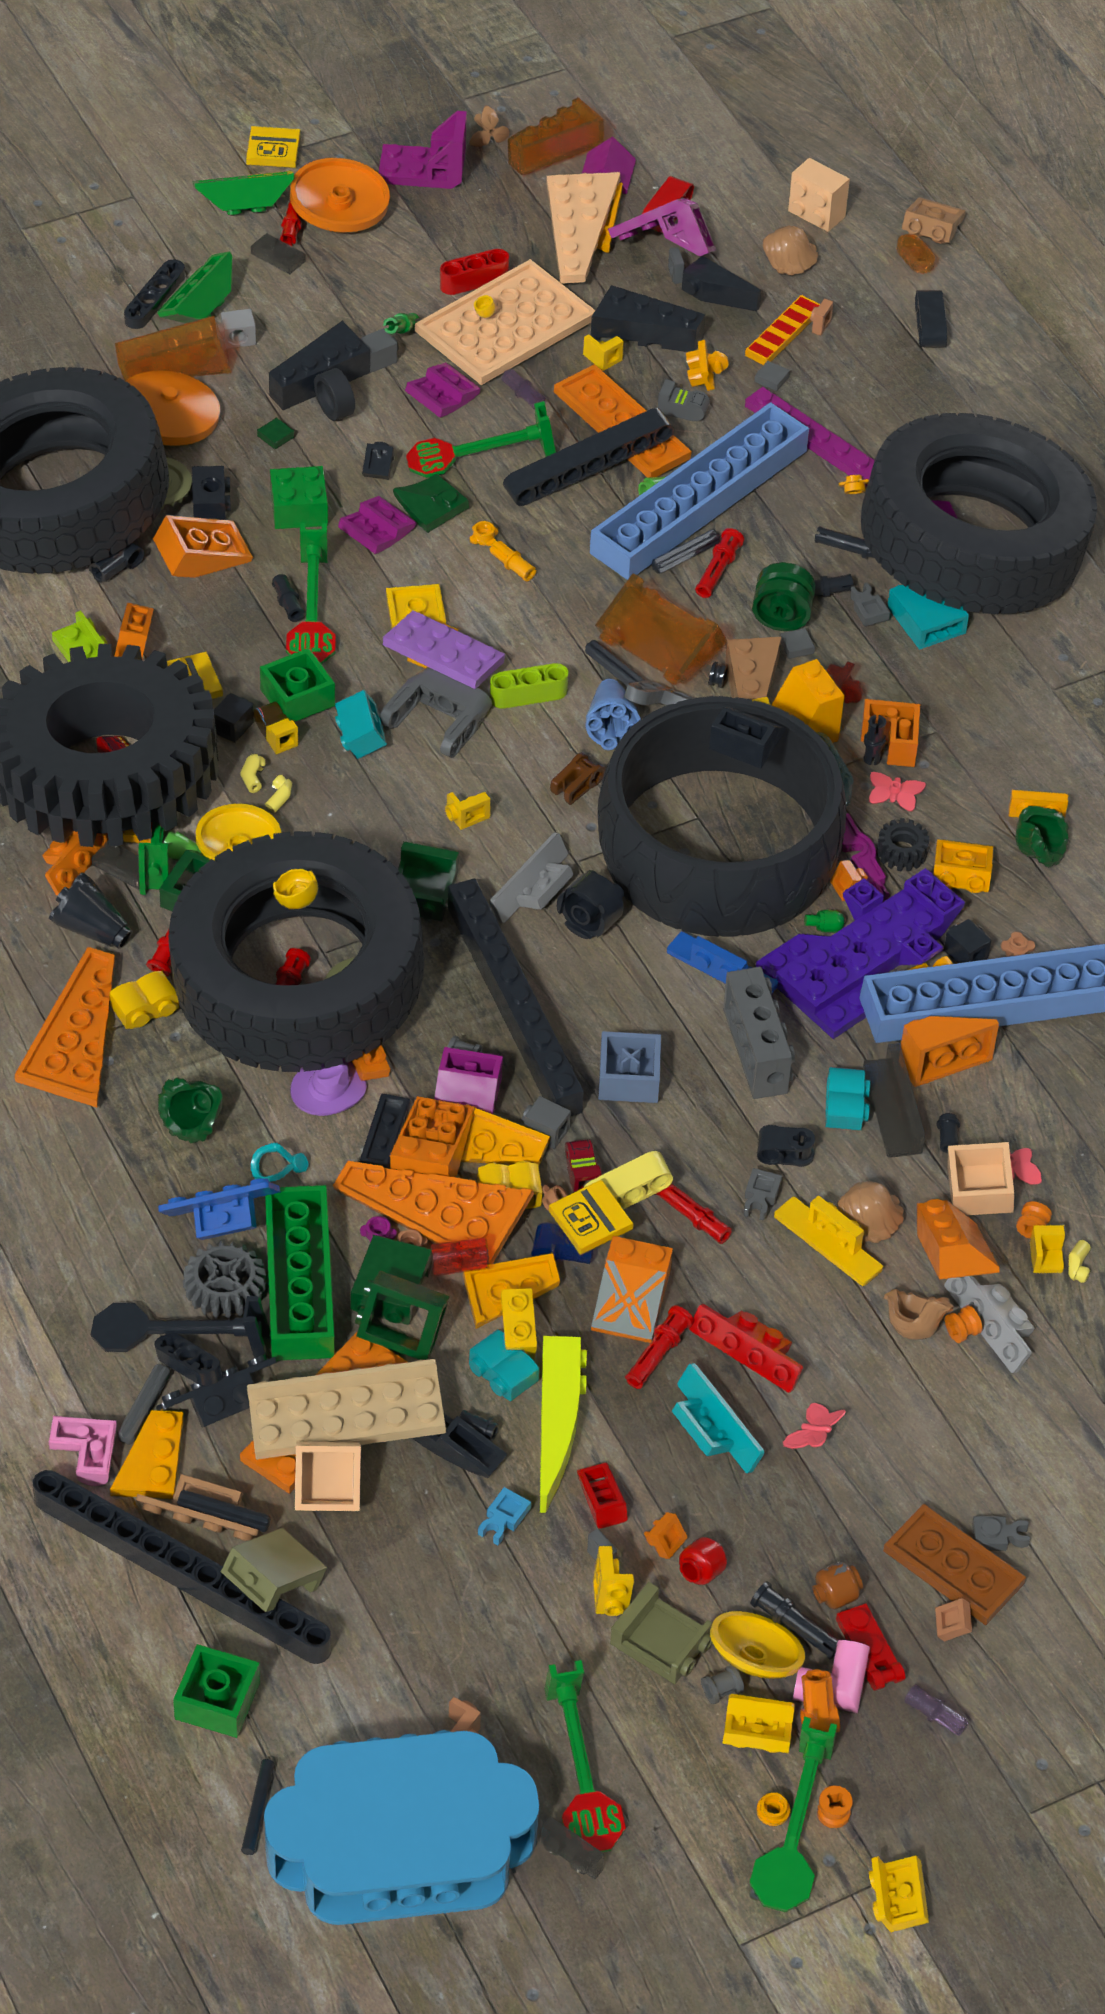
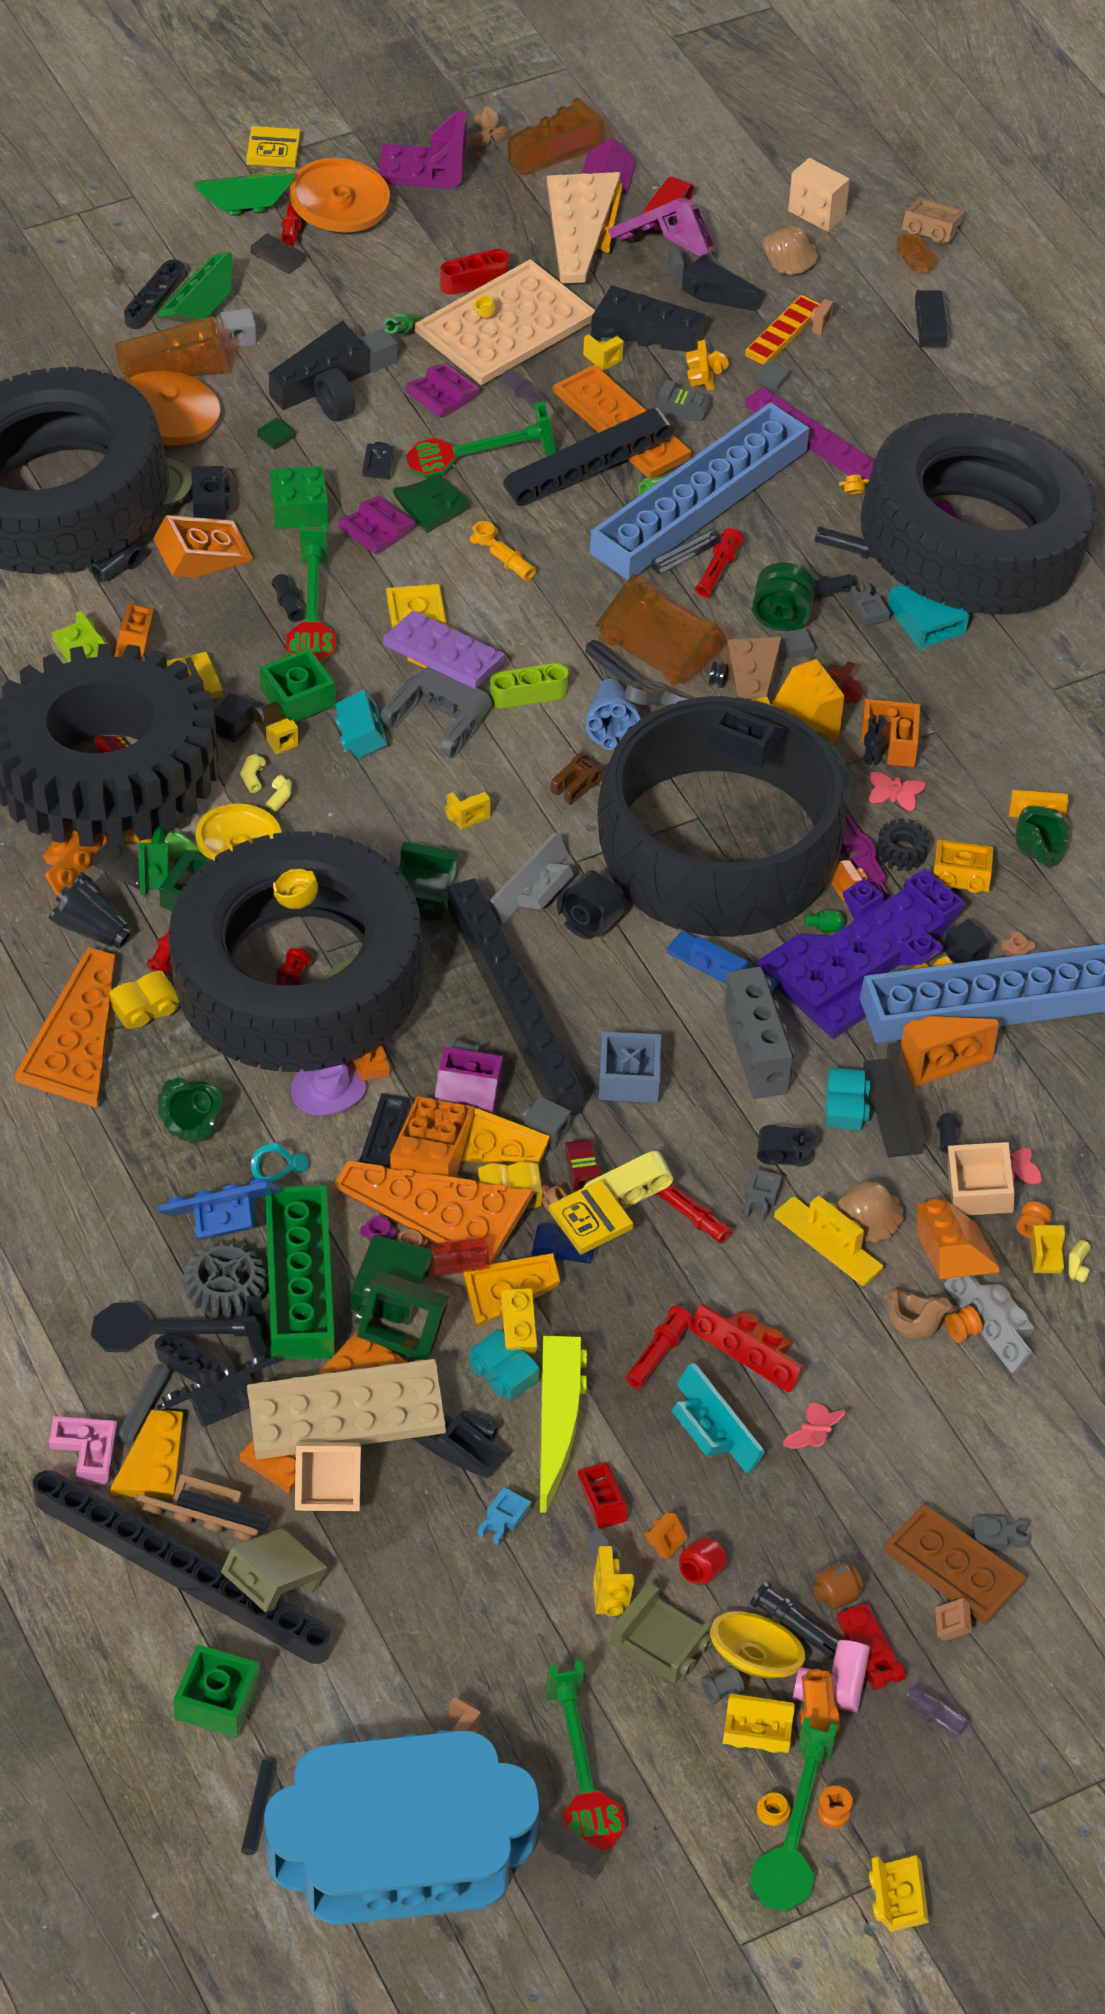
orange slope [591,1236,673,1343] -> none

